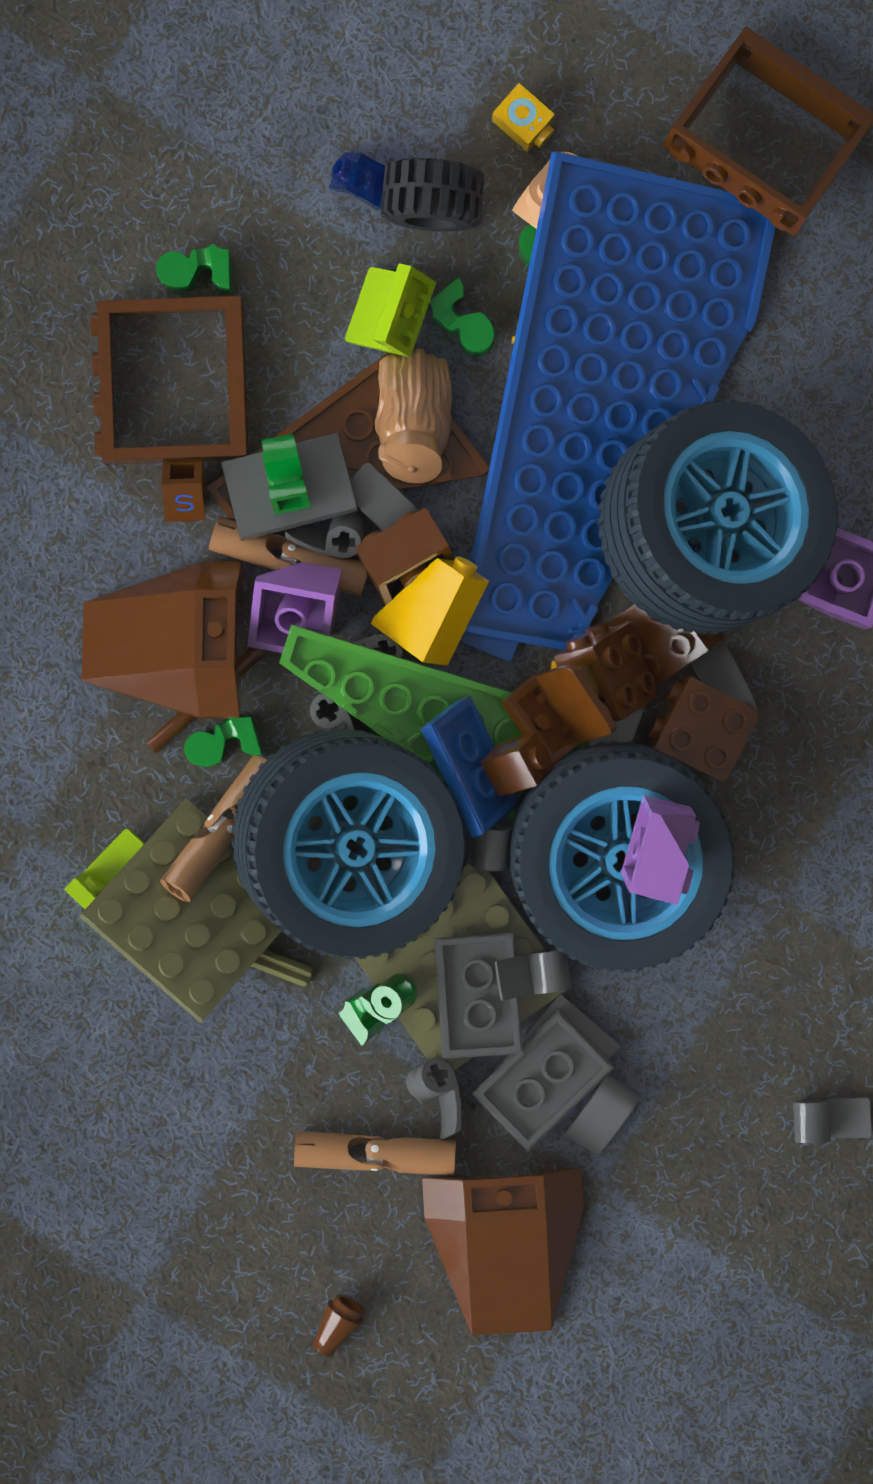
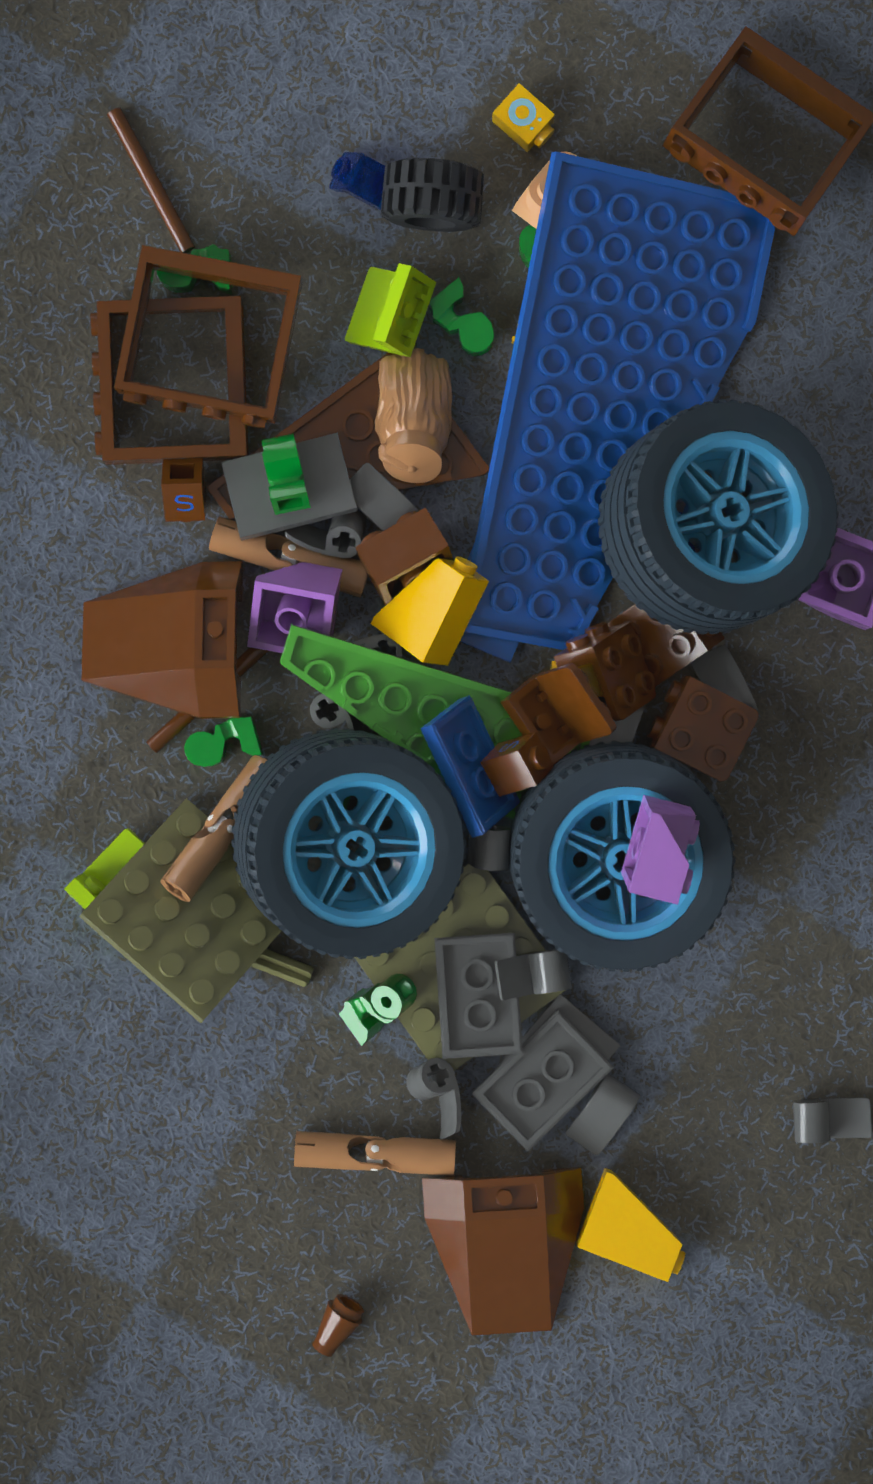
none -> reddish brown bar [107,107,195,253]
none -> reddish brown window [114,245,303,428]
none -> yellow slope [576,1168,686,1282]

